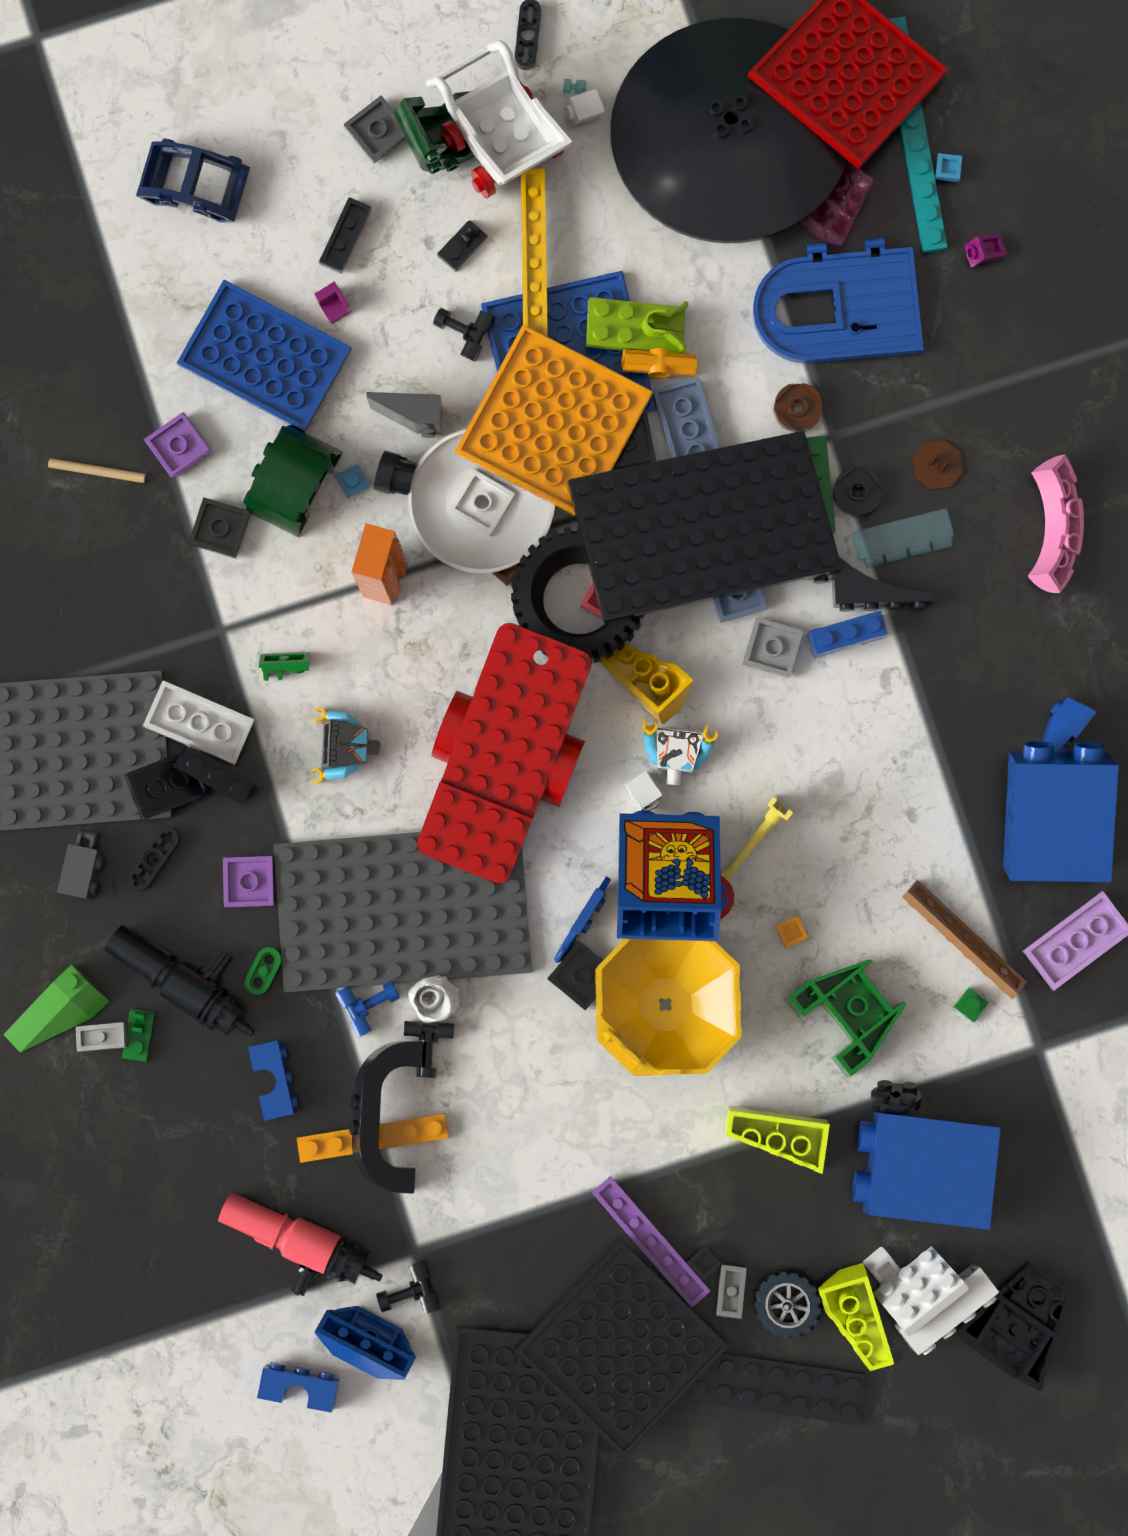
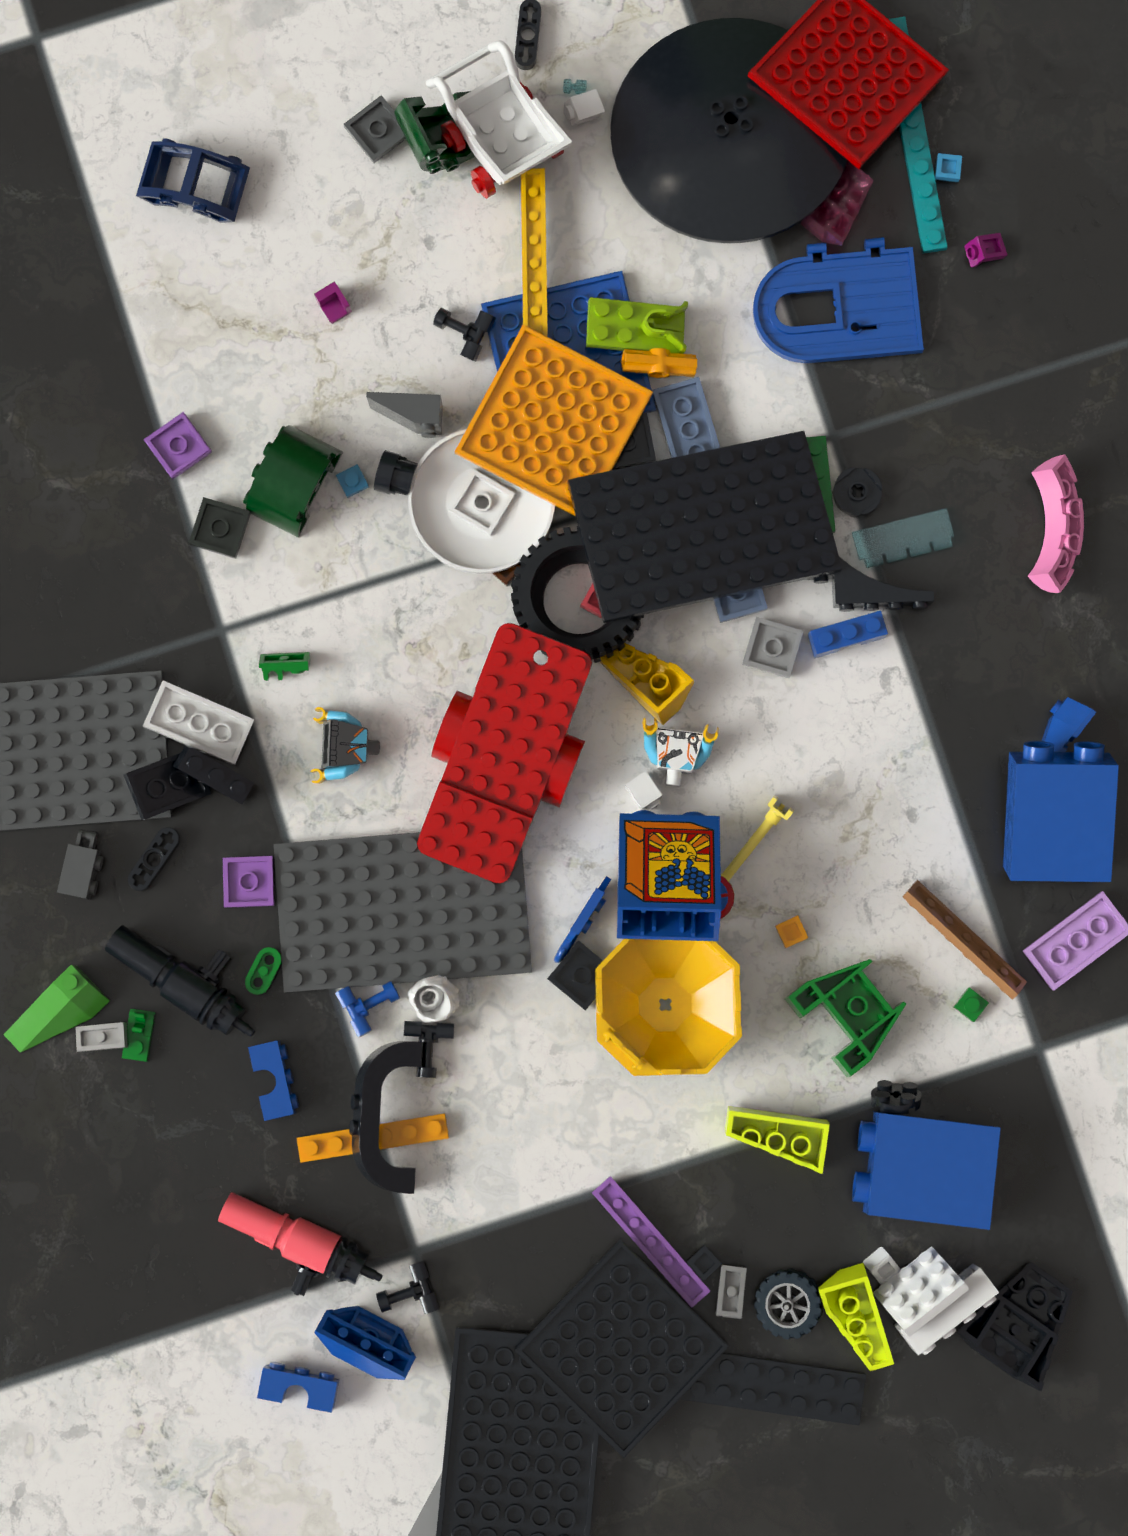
tan bar [48,458,146,483] -> none
blue plate [177,279,352,432] -> none
black plate [319,197,371,274] -> none
orange brick [351,523,408,605] -> none
black plate [437,220,488,272] -> none
reddish brown plate [773,383,823,432] -> none
reddish brown piece [912,440,963,490] -> none

